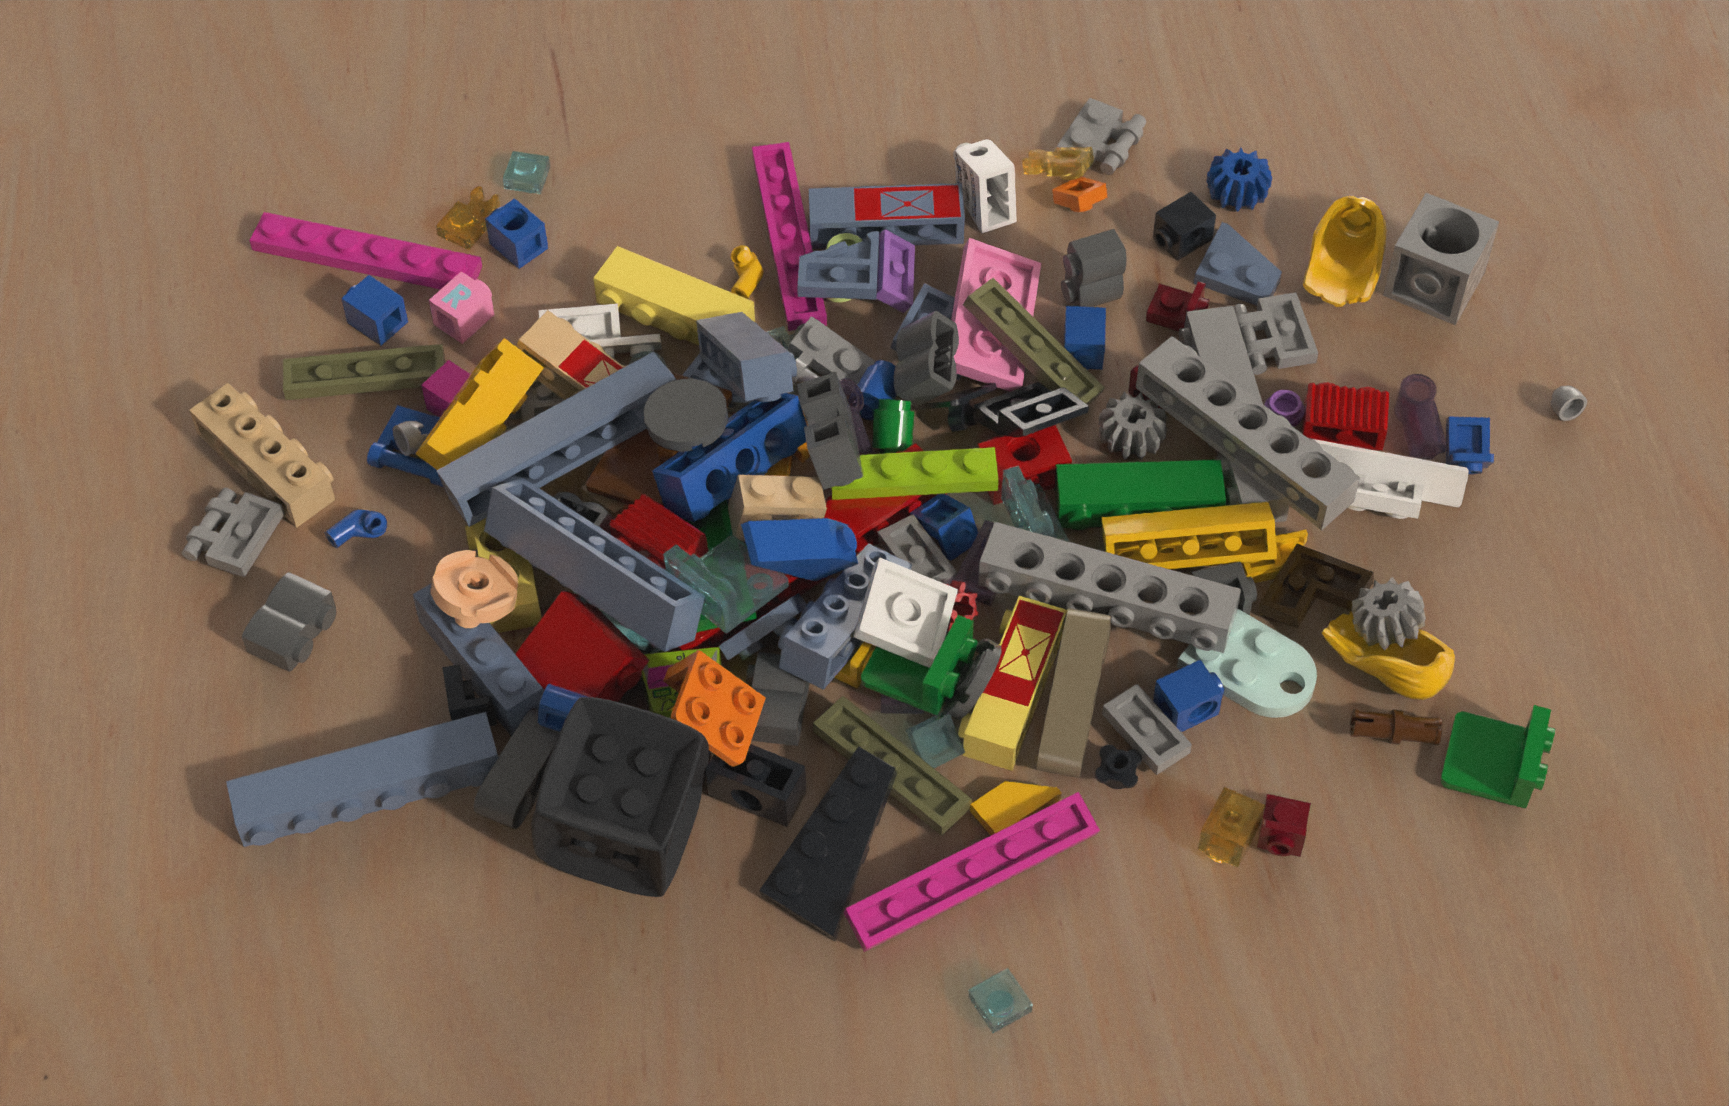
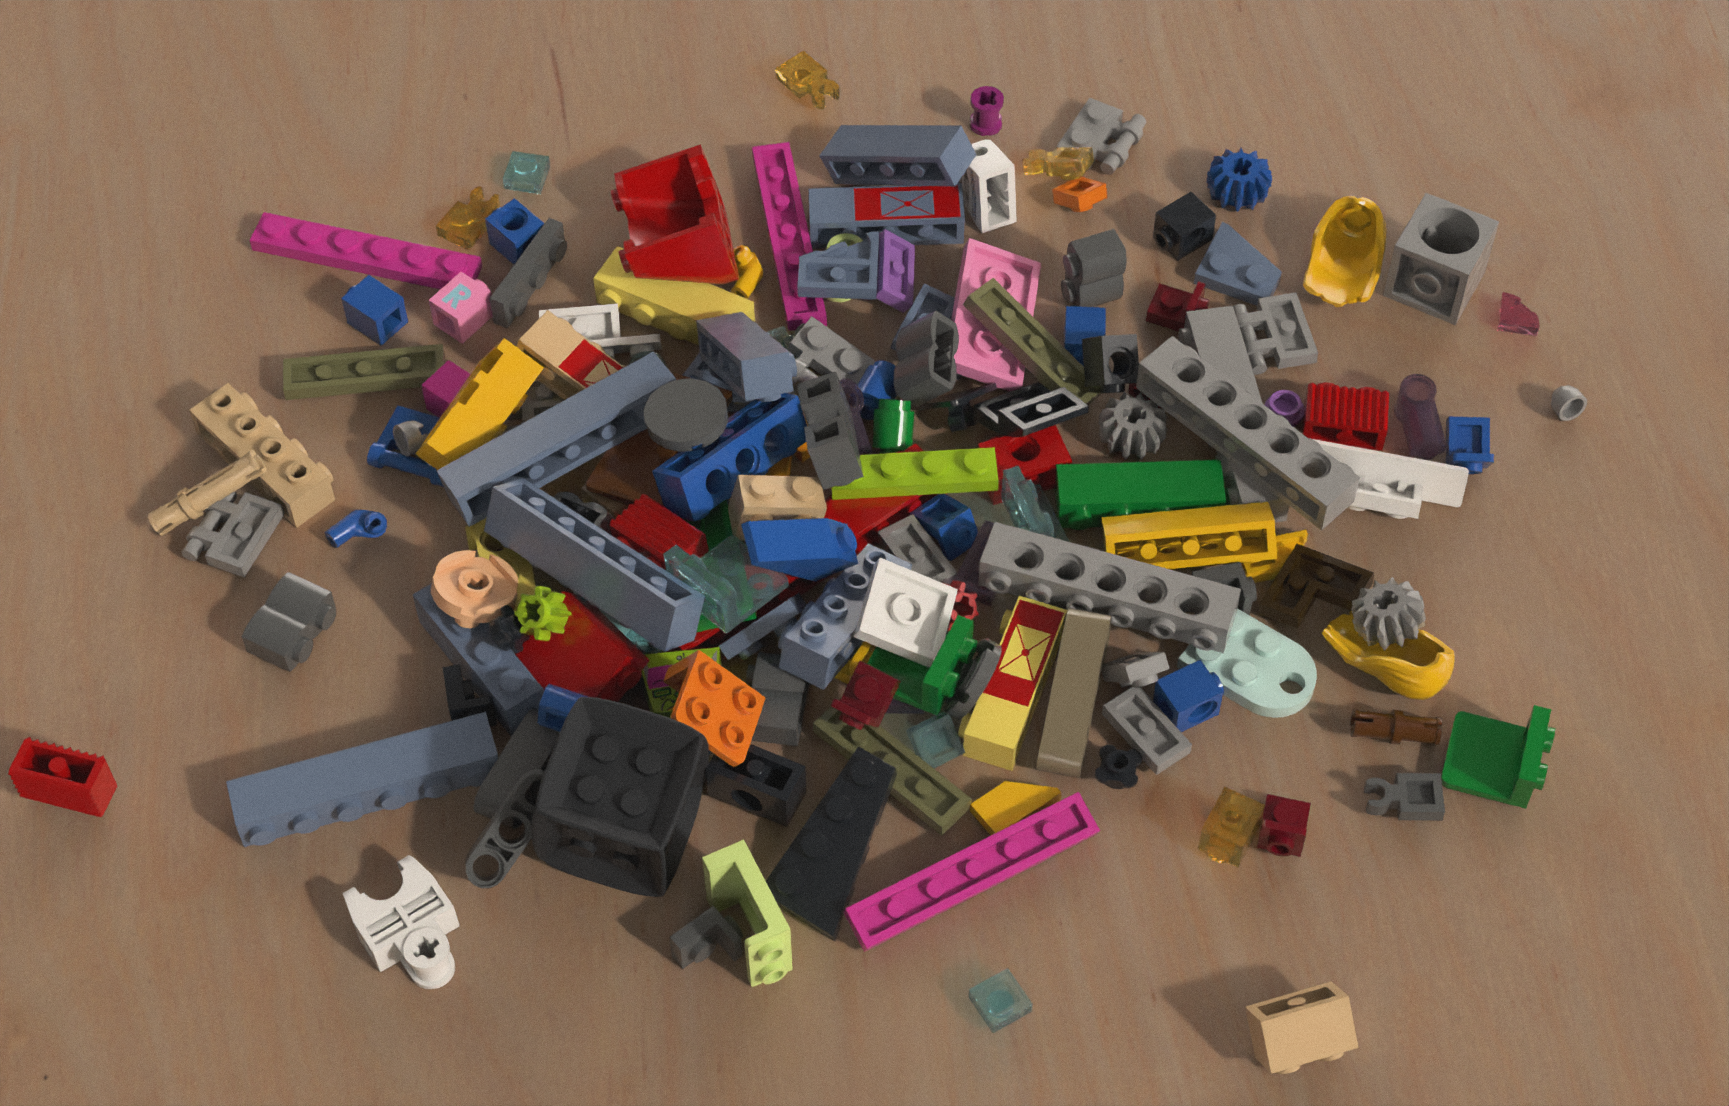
none -> red brick [8,737,117,817]
none -> tan pin [148,450,267,536]
none -> white piece [343,855,459,989]
none -> dark grey beam [465,769,545,888]
none -> dark grey plate [489,218,567,328]
none -> black plate [489,605,530,653]
none -> lime gear [514,586,571,642]
none -> red windscreen [611,144,739,284]
none -> dark grey bracket [670,906,744,969]
none -> yellowish green panel [702,840,793,987]
none -> clear yellow plate [775,50,840,110]
none -> sand blue brick [819,125,976,186]
none -> dark red bracket [830,660,901,730]
none -> magenta bush [970,86,1004,136]
none -> black brick [1082,334,1139,394]
none -> light grey plate [1101,652,1170,688]
none -> tan brick [1245,981,1359,1074]
none -> dark grey plate [1364,773,1445,821]
none -> clear pink tile [1497,292,1540,336]

